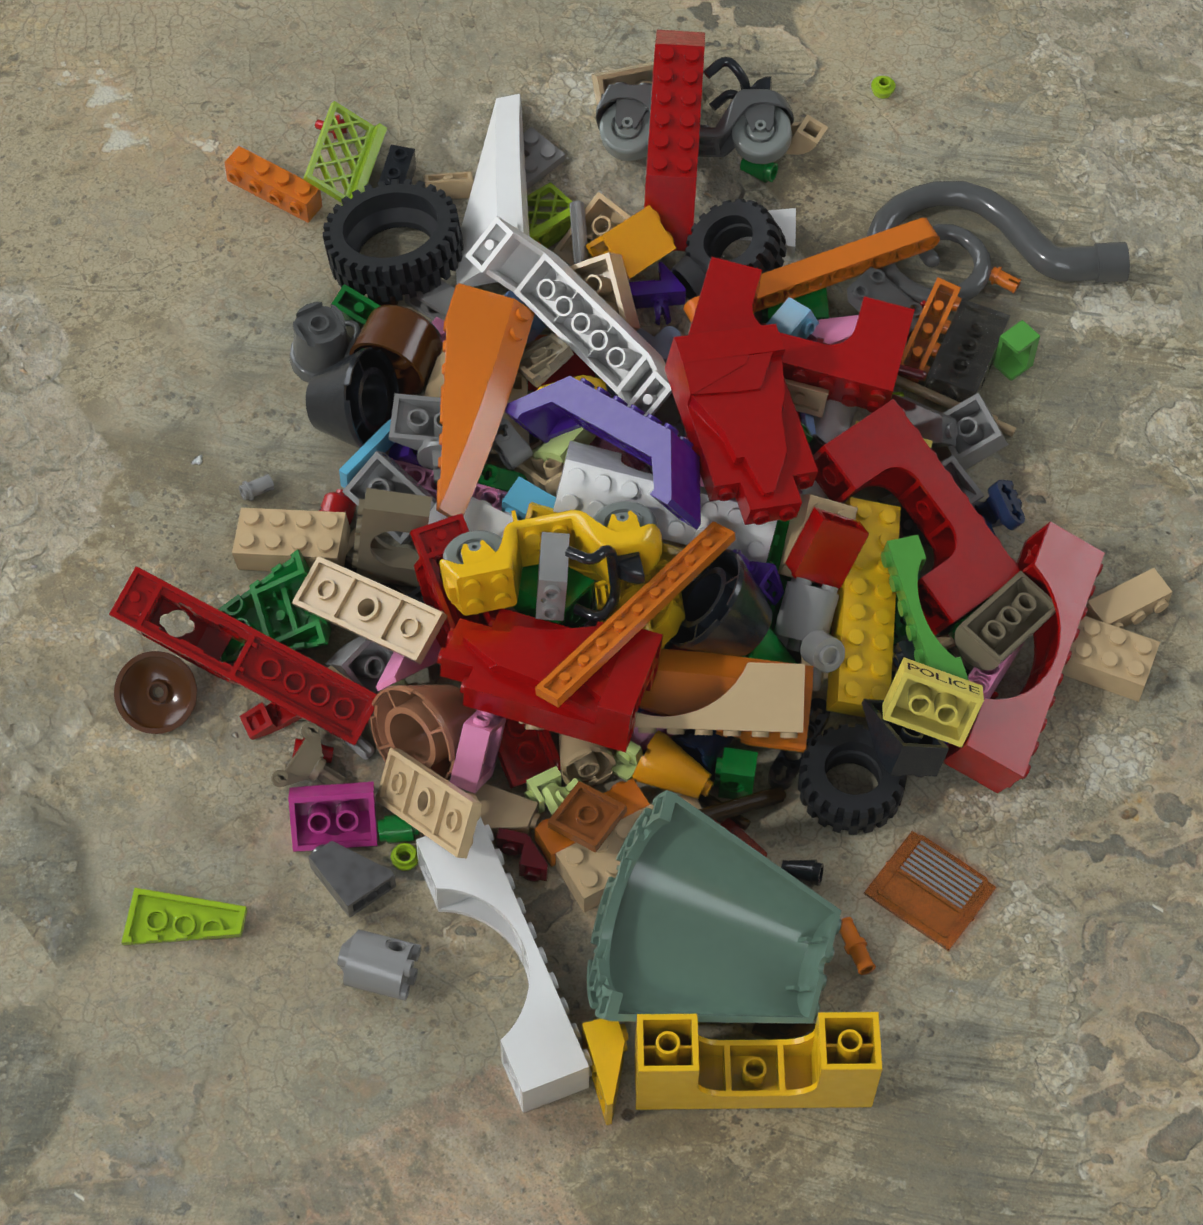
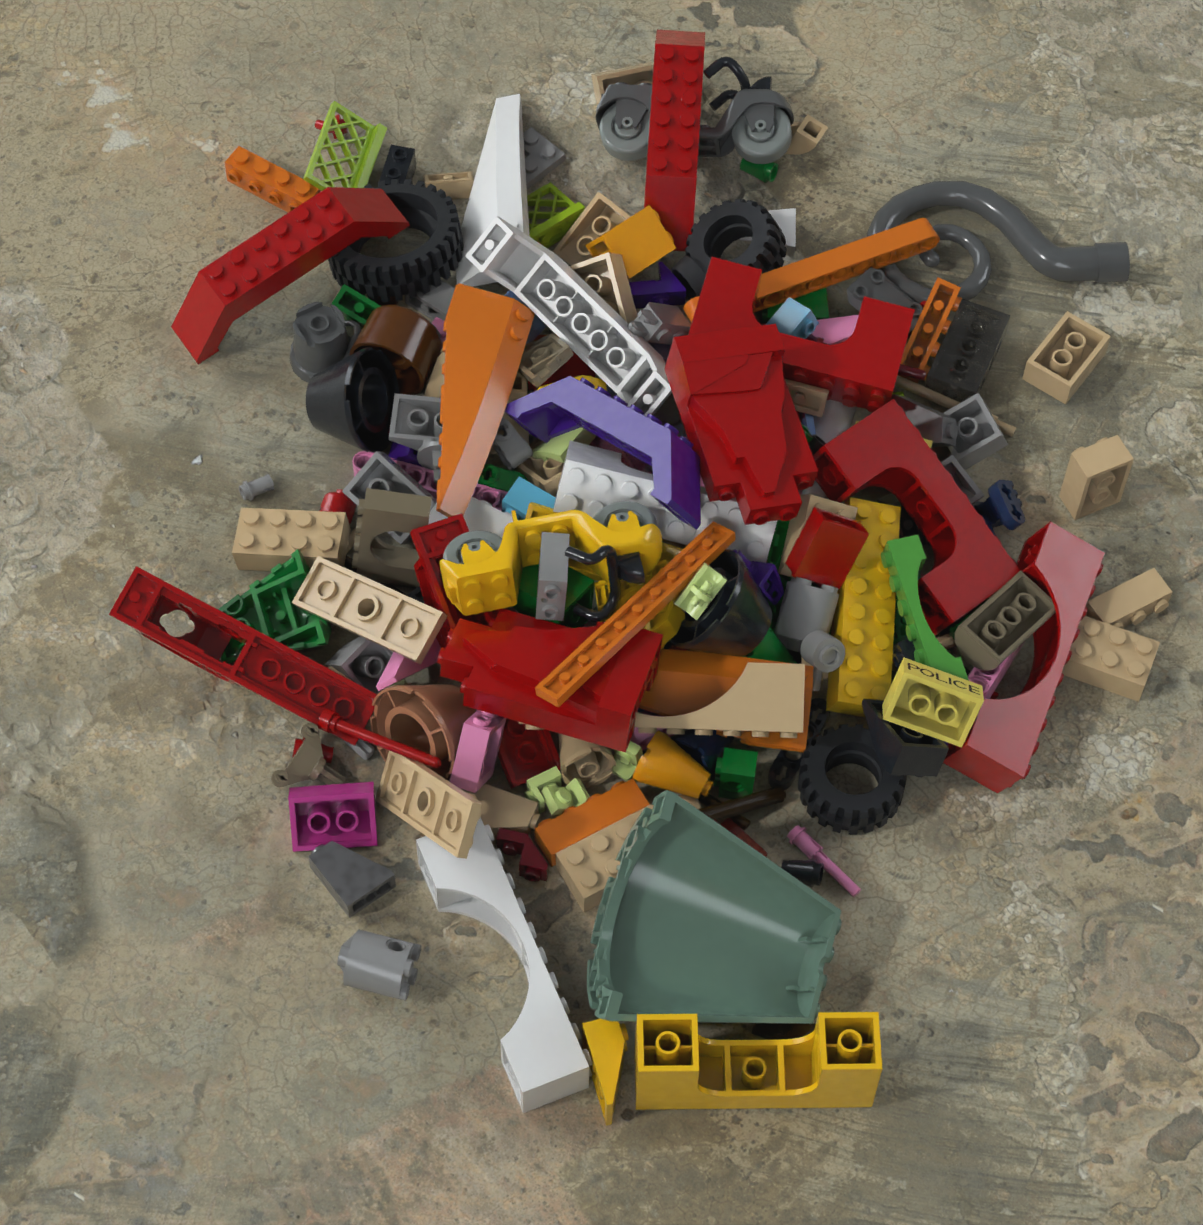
reddish brown dish [114,651,198,734] -> none
lime wing [121,888,248,945] -> none
red slope [239,702,301,740] -> none
medium azure tile [339,419,395,488] -> none
green brick [378,815,420,844] -> none
lime plate [391,843,418,871] -> none
dark orange plate [548,781,627,853] -> none
light grey axle [569,200,589,264] -> none
orange pin [839,917,876,975] -> none
clear orange piece [864,831,996,952] -> none
lime plate [871,76,895,99] -> none
orange pin [989,266,1022,294] -> none
bright green panel [993,320,1040,381] -> none
none -> red slope [171,187,410,365]
none -> red piece [318,708,442,768]
none -> light grey hinge [627,302,691,345]
none -> yellowish green hips [674,562,727,620]
none -> bright pink pin [787,825,861,897]
none -> tan brick [1022,311,1111,404]
none -> tan brick [1059,435,1134,520]

